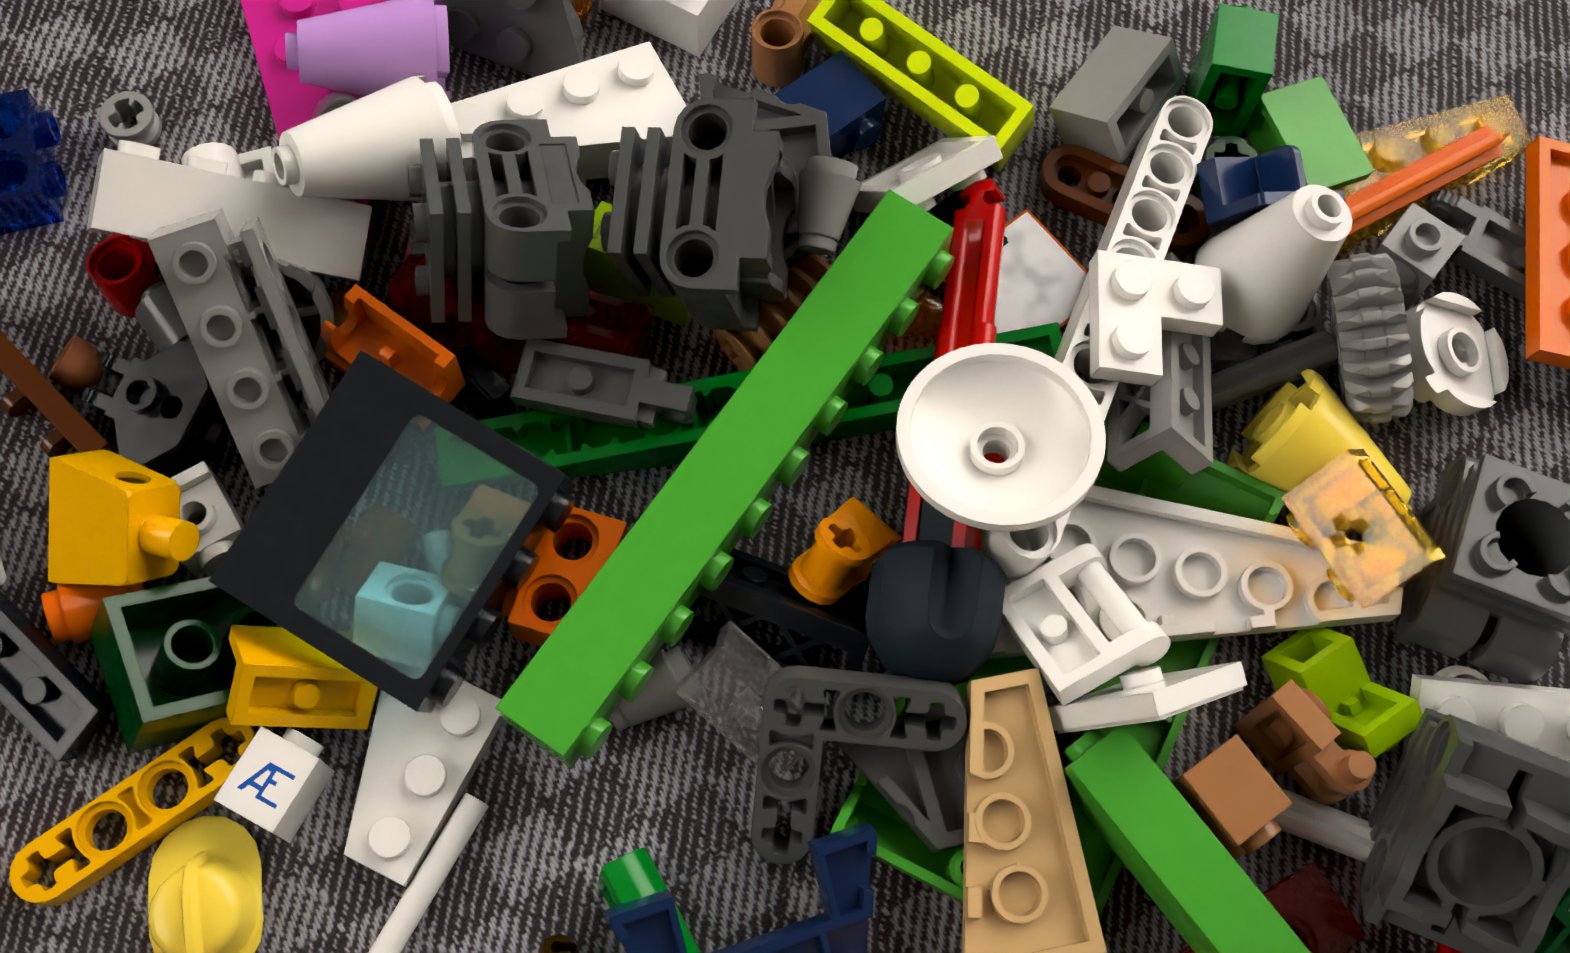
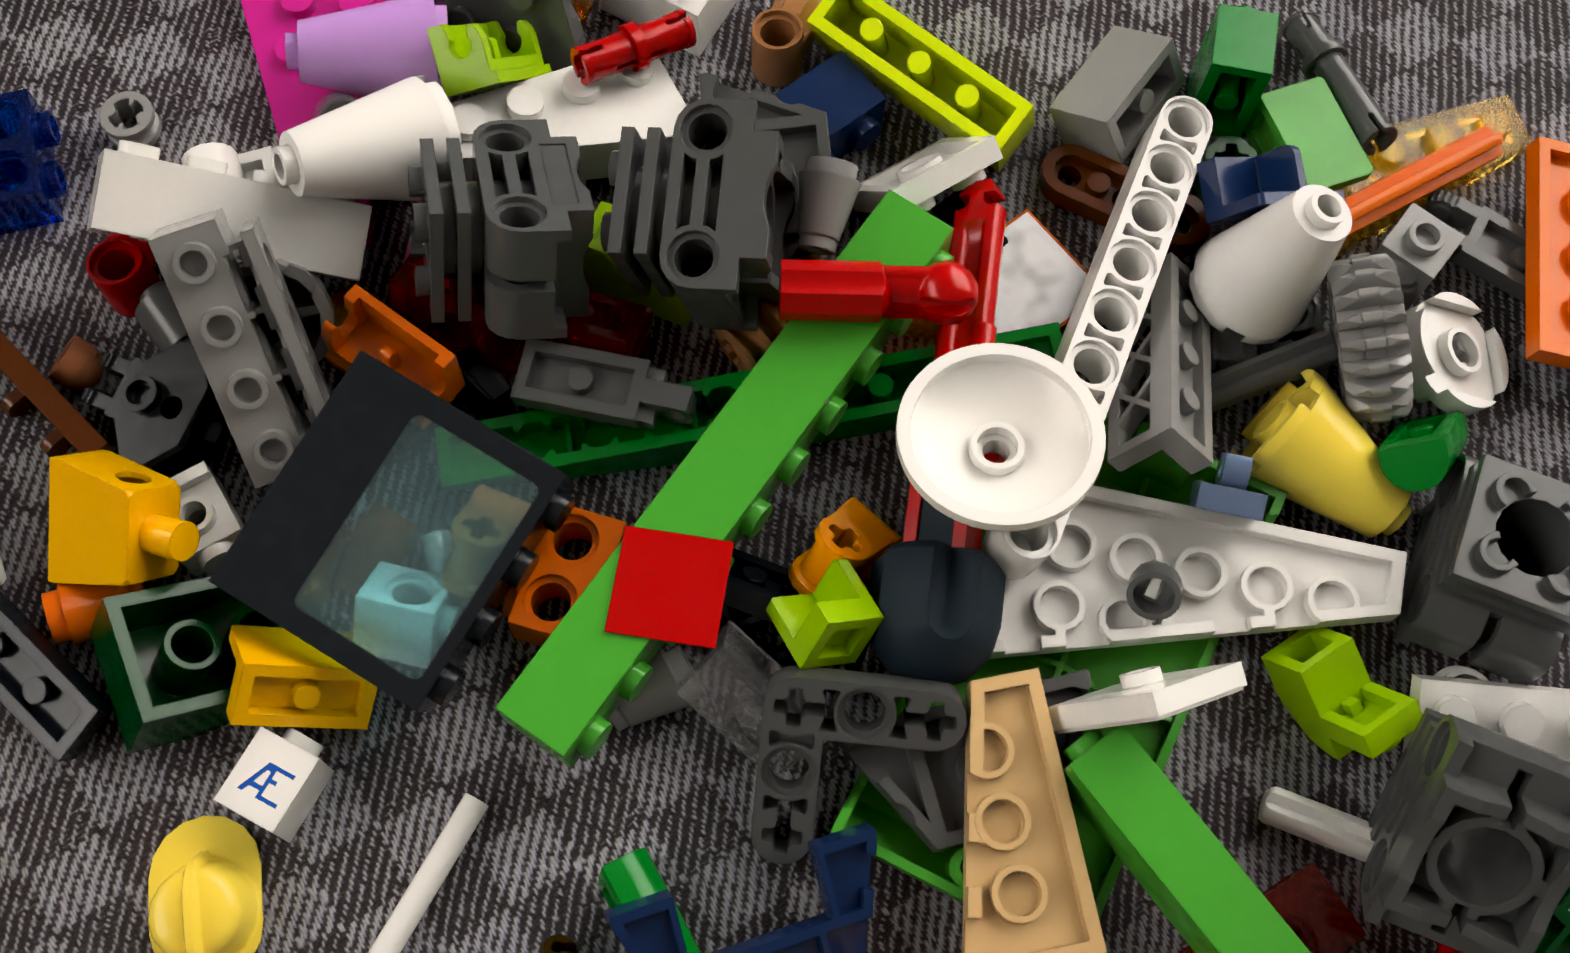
yellow beam [9,717,257,907] -> none
white wing [344,660,504,888] -> none
white plate [1002,543,1171,706] -> none
white plate [1089,250,1223,386] -> none
medium nougat brick [1172,734,1293,860] -> none
medium nougat plate [1233,679,1376,805] -> none
clear yellow brick [1281,449,1447,609] -> none
none -> lime hinge [426,20,552,97]
none -> red pin [570,8,696,86]
none -> red sticker [604,525,734,649]
none -> lime panel [766,559,884,669]
none -> red piece [778,259,978,326]
none -> dark grey hinge [1126,560,1183,620]
none -> sand blue tile [1188,452,1268,521]
none -> dark grey pin [1281,9,1398,156]
none -> green brick [1377,410,1468,492]

